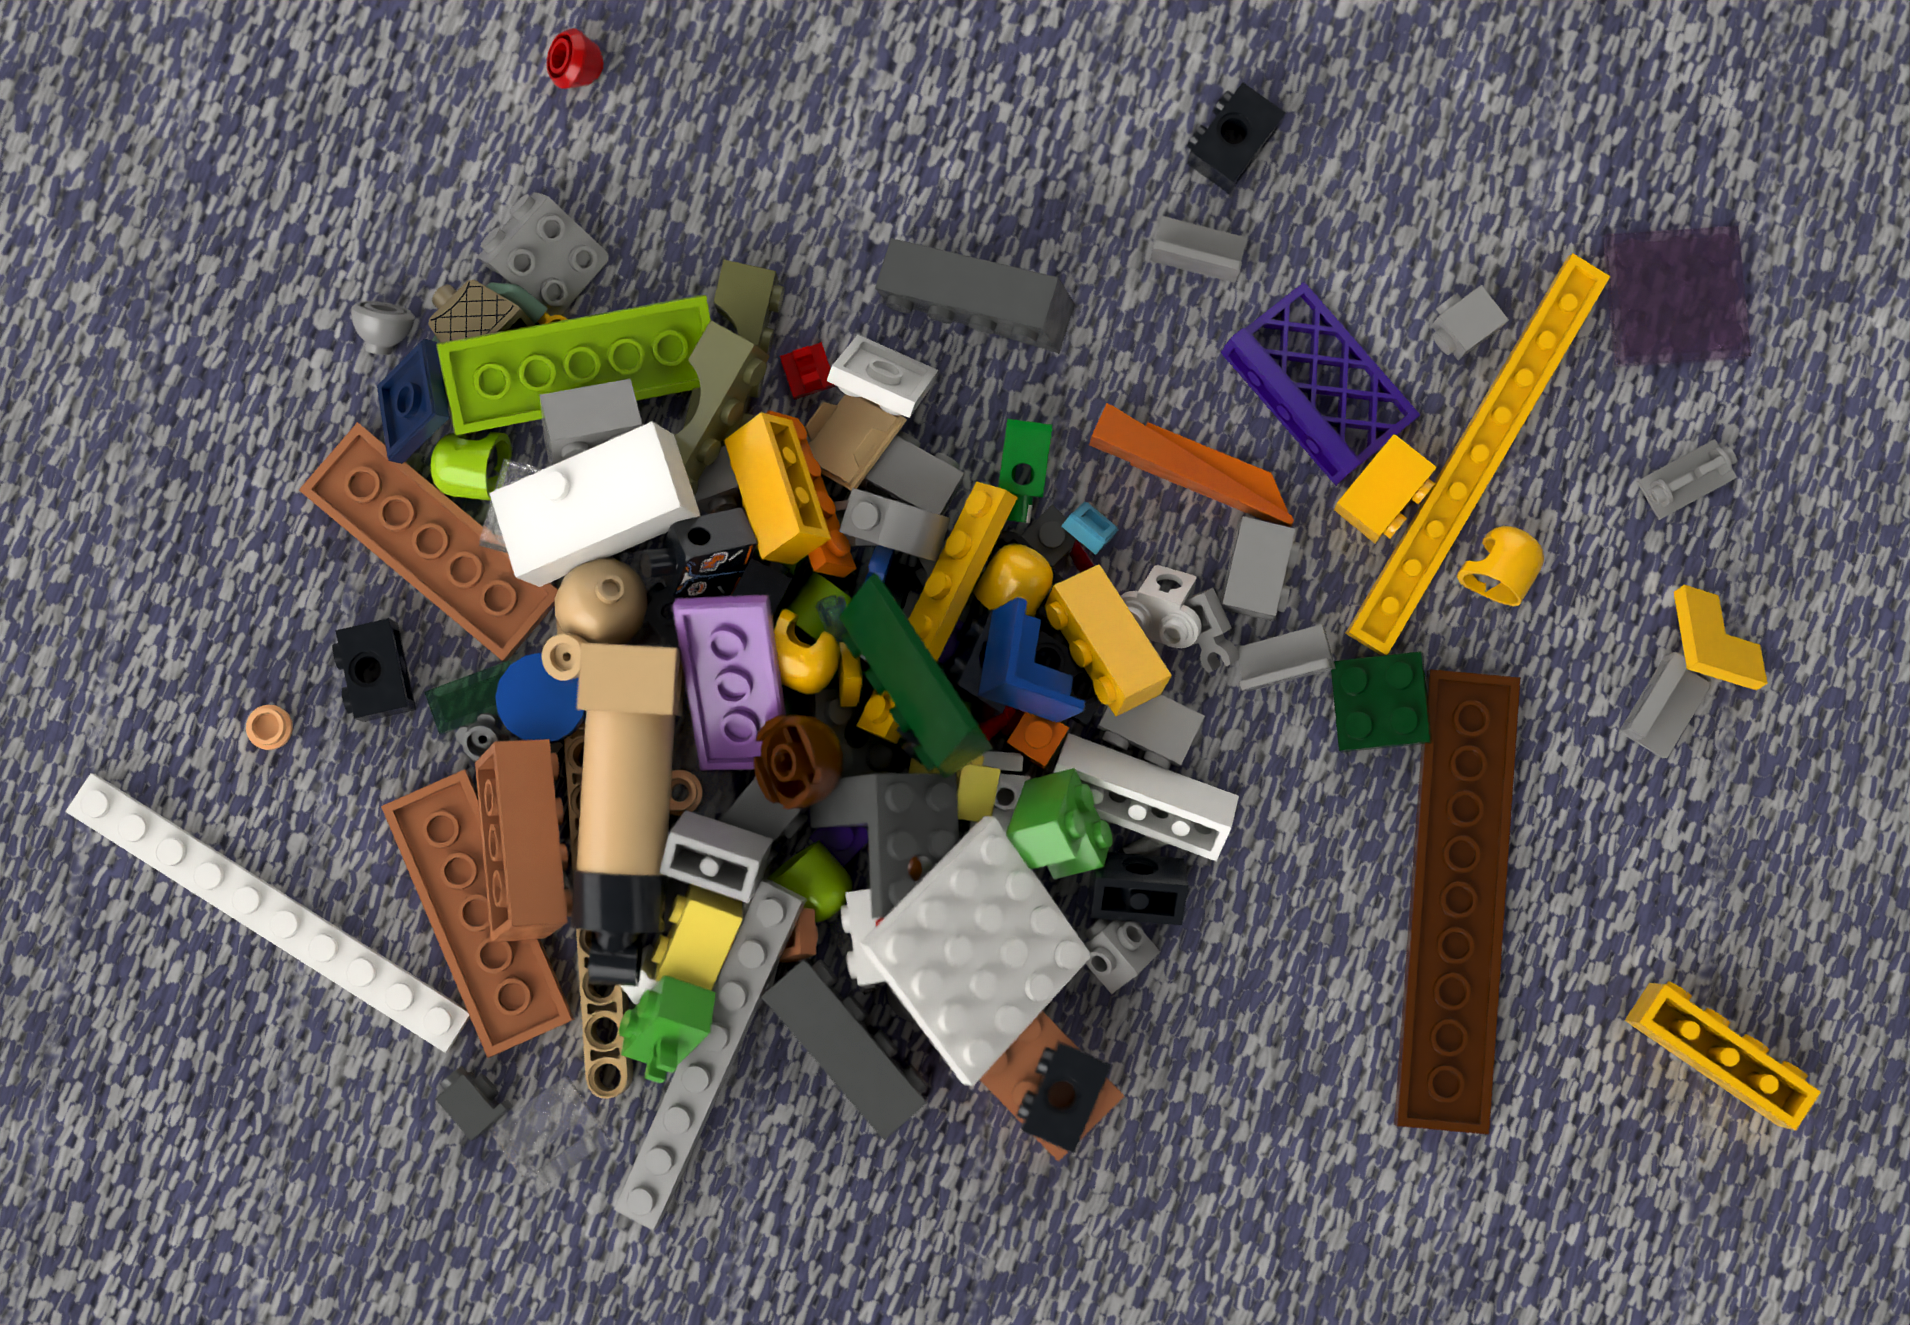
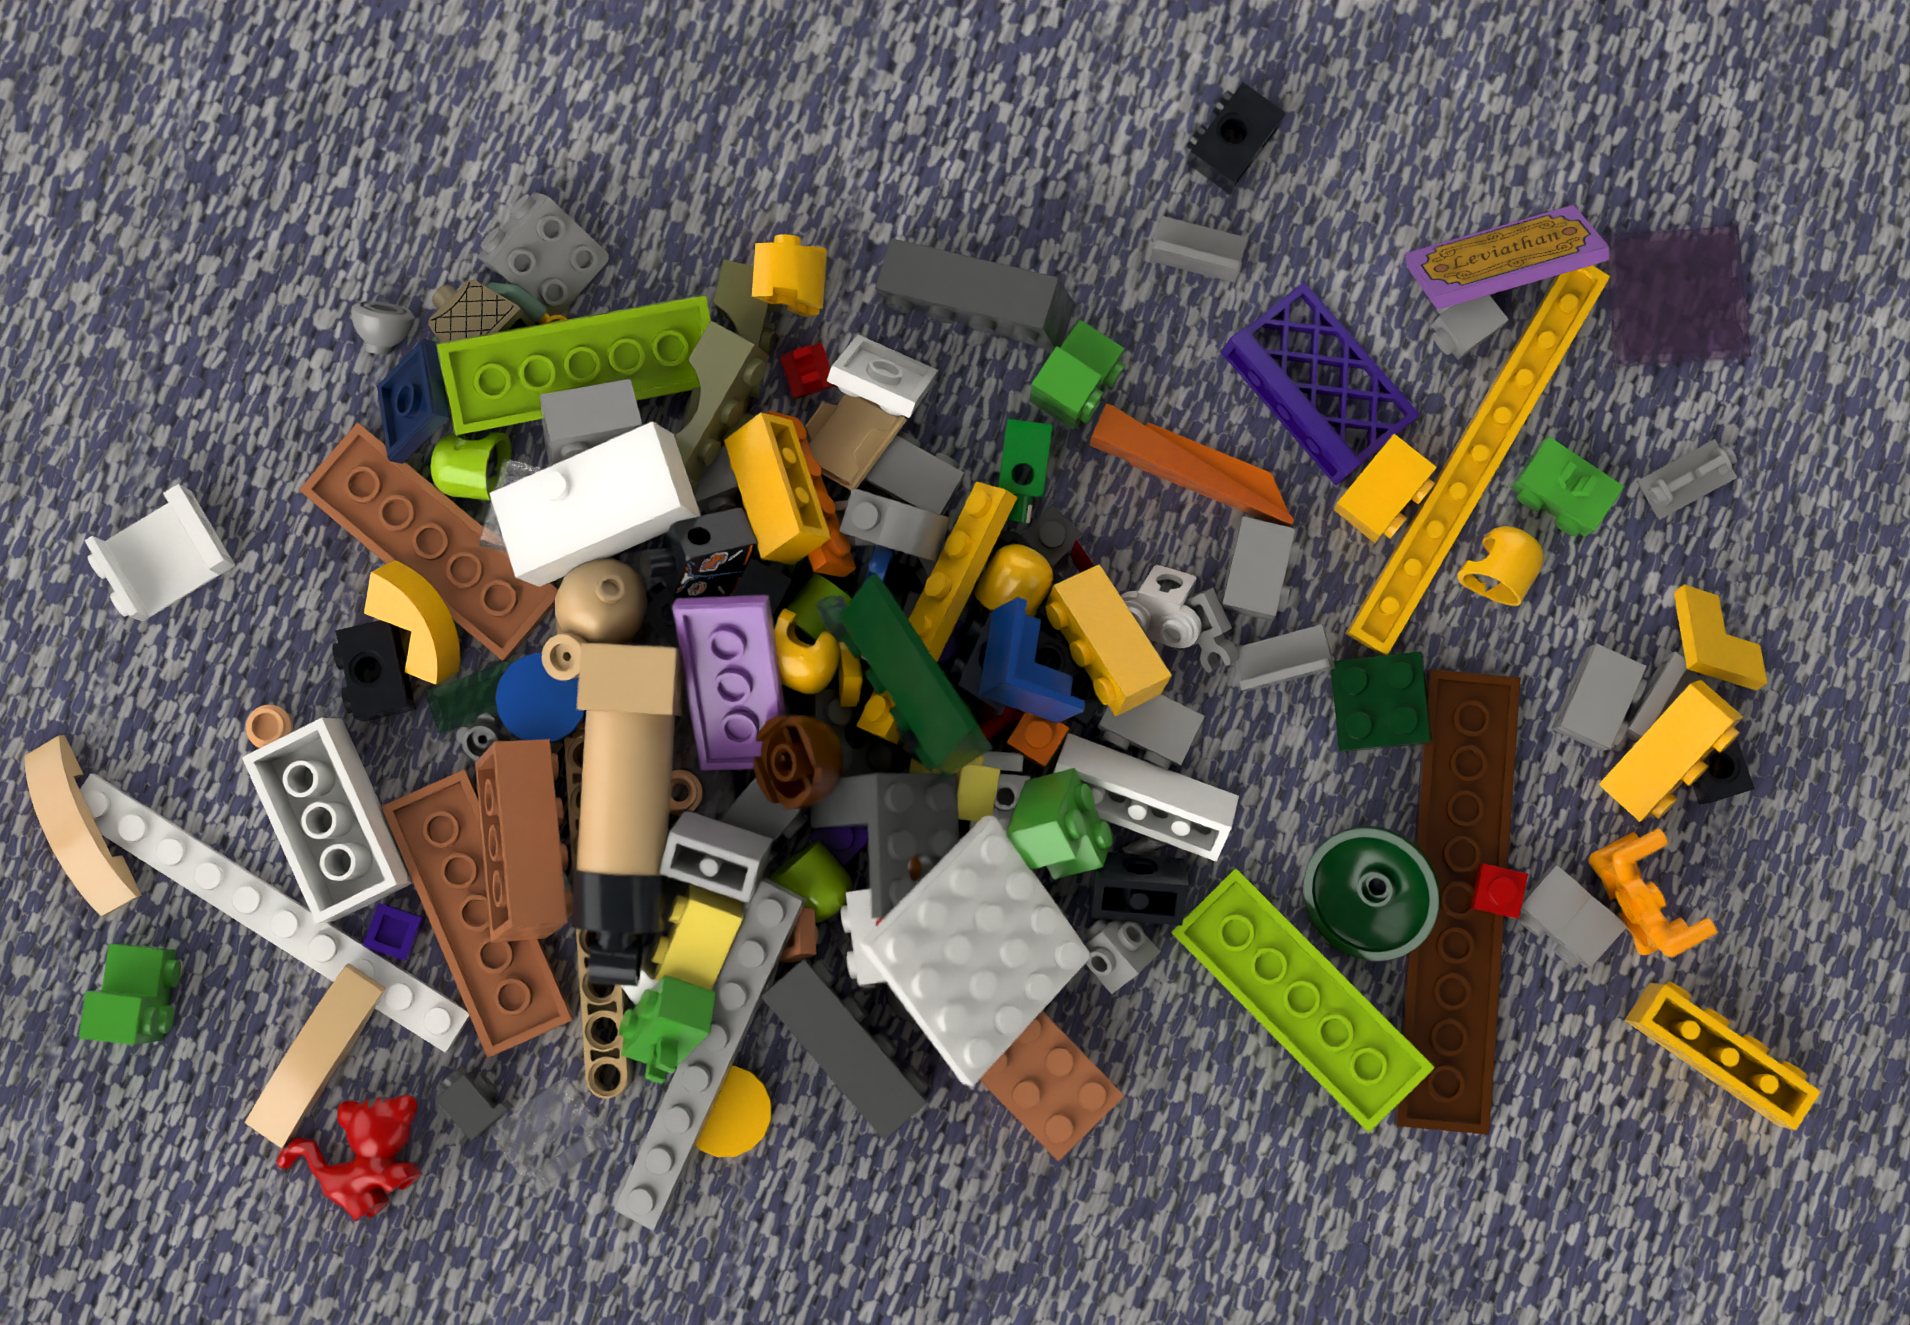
red cone [546,28,604,89] -> none
black brick [1016,1040,1112,1154] -> none
medium azure tile [1061,502,1119,555] -> none
none -> tan slope [24,735,142,917]
none -> bright green brick [79,943,181,1045]
none -> white panel [84,484,236,622]
none -> white brick [242,718,413,924]
none -> tan slope [244,963,386,1148]
none -> red animal [276,1095,422,1222]
none -> dark purple plate [363,902,425,961]
none -> yellow brick [364,560,460,685]
none -> yellow tile [696,1065,772,1157]
none -> yellow cylinder [752,234,827,317]
none -> bright green brick [1029,319,1126,430]
none -> lime plate [1171,868,1435,1133]
none -> dark green dish [1303,826,1441,961]
none -> tile [1405,205,1609,310]
none -> red plate [1470,863,1528,919]
none -> bright green brick [1511,436,1625,537]
none -> light grey brick [1518,865,1627,968]
none -> light grey brick [1551,643,1647,751]
none -> light orange plate [1588,828,1718,957]
none -> yellow brick [1599,680,1743,822]
none -> black brick [1692,737,1755,805]

